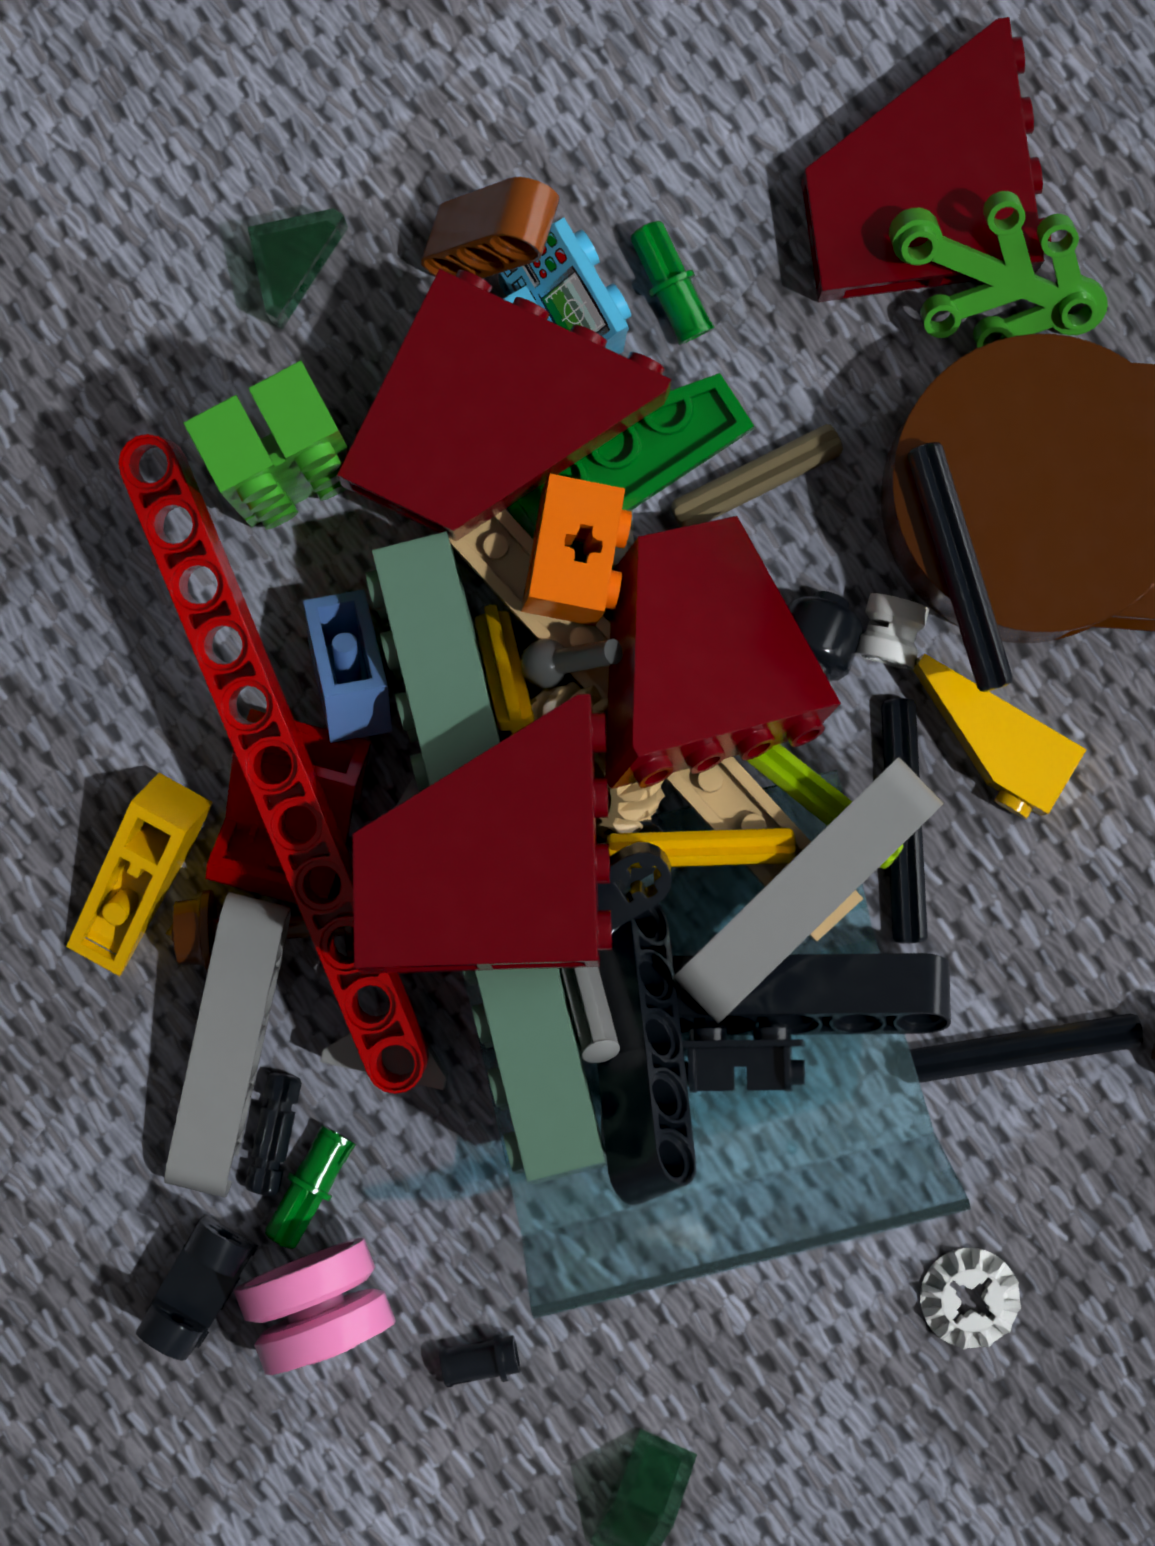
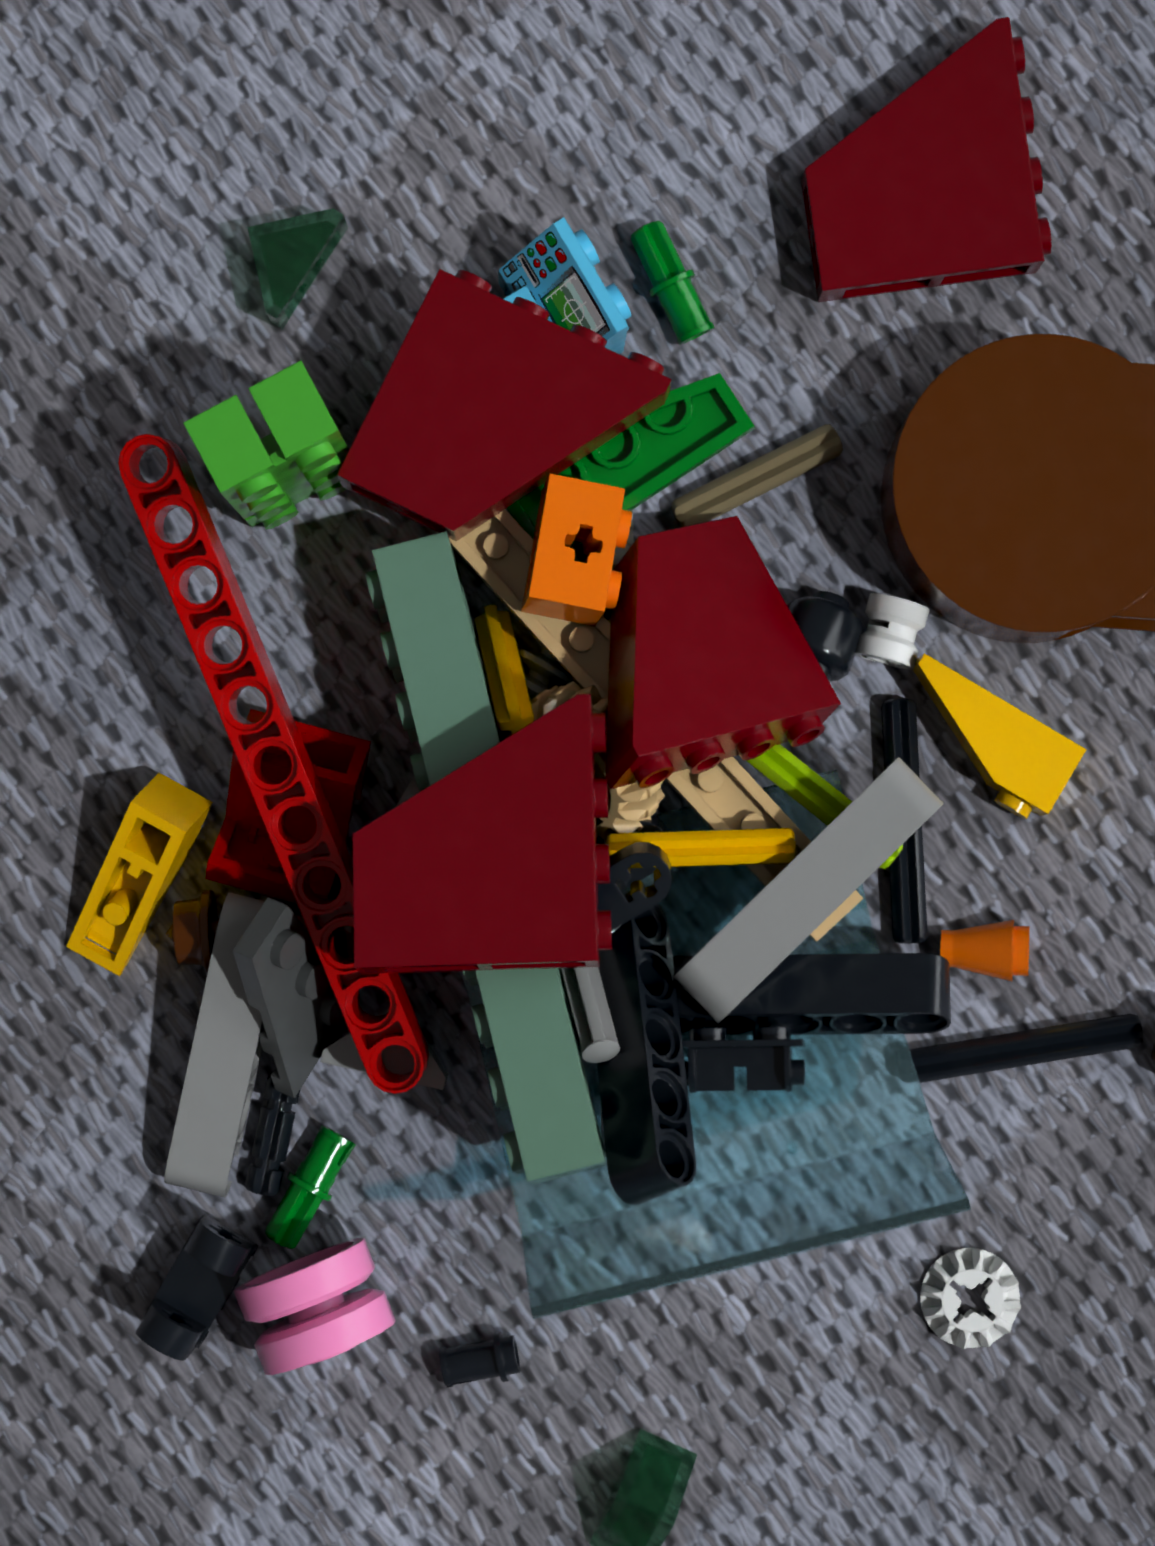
medium blue brick [303,589,392,743] -> none
dark orange beam [421,177,560,278] -> none
dark grey bar [521,639,623,690] -> none
bright green plant [889,191,1108,348] -> none
black axle [908,442,1013,692] -> none
none -> dark grey wing [233,897,360,1098]
none -> orange cone [940,920,1030,982]

